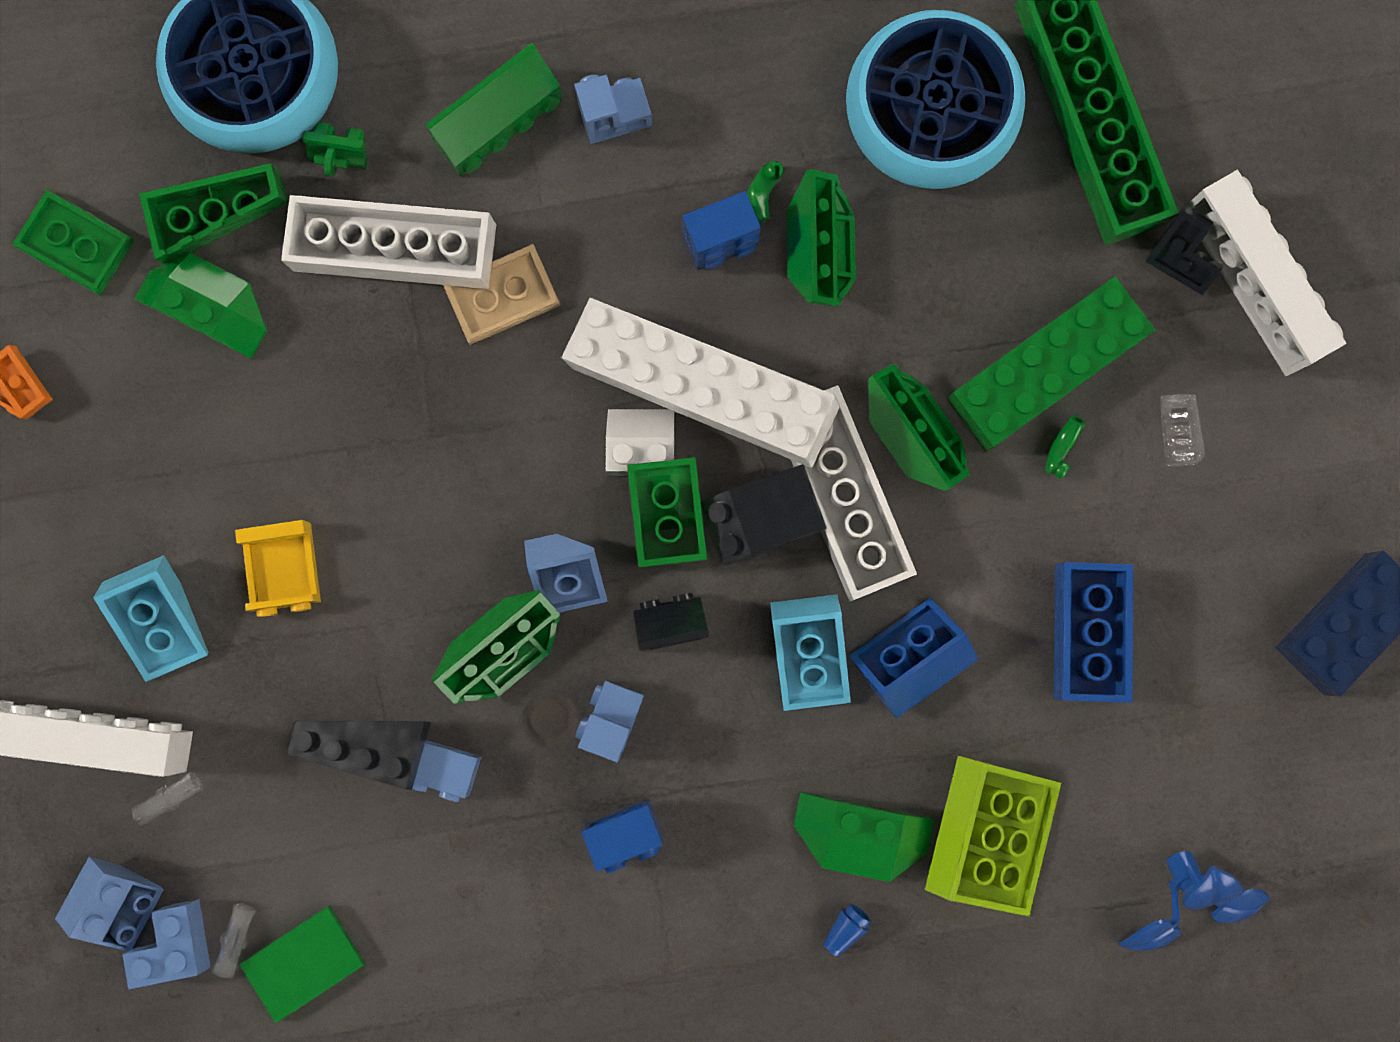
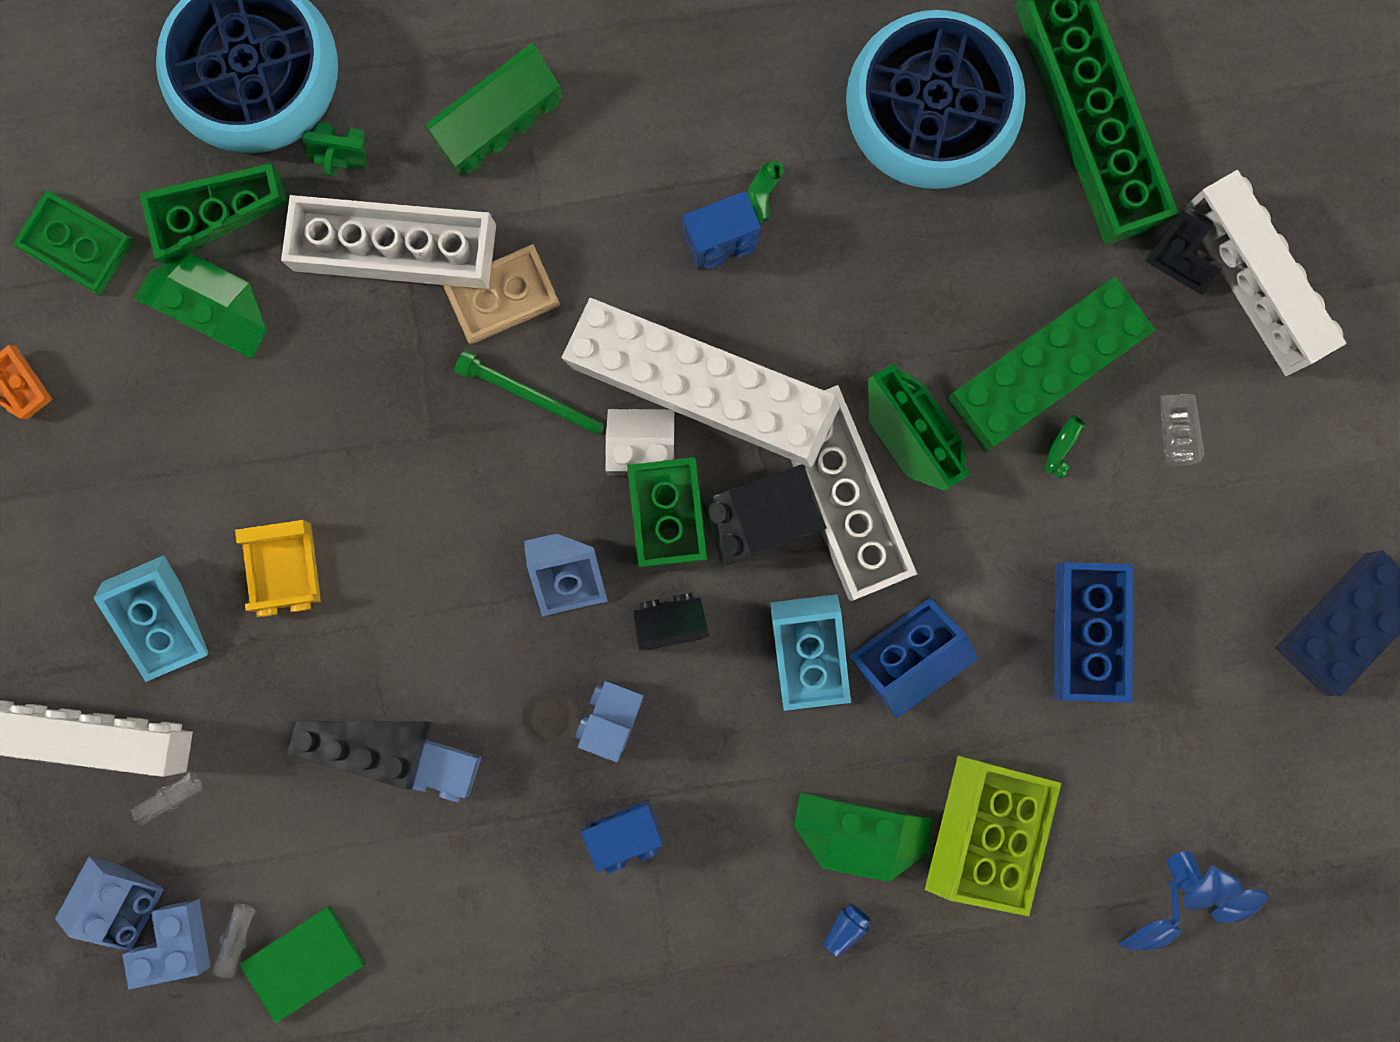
green wedge [432,590,561,704] -> none
medium blue brick [574,74,653,144] -> none
green wedge [786,169,856,307] -> none
none -> green piece [454,349,604,435]

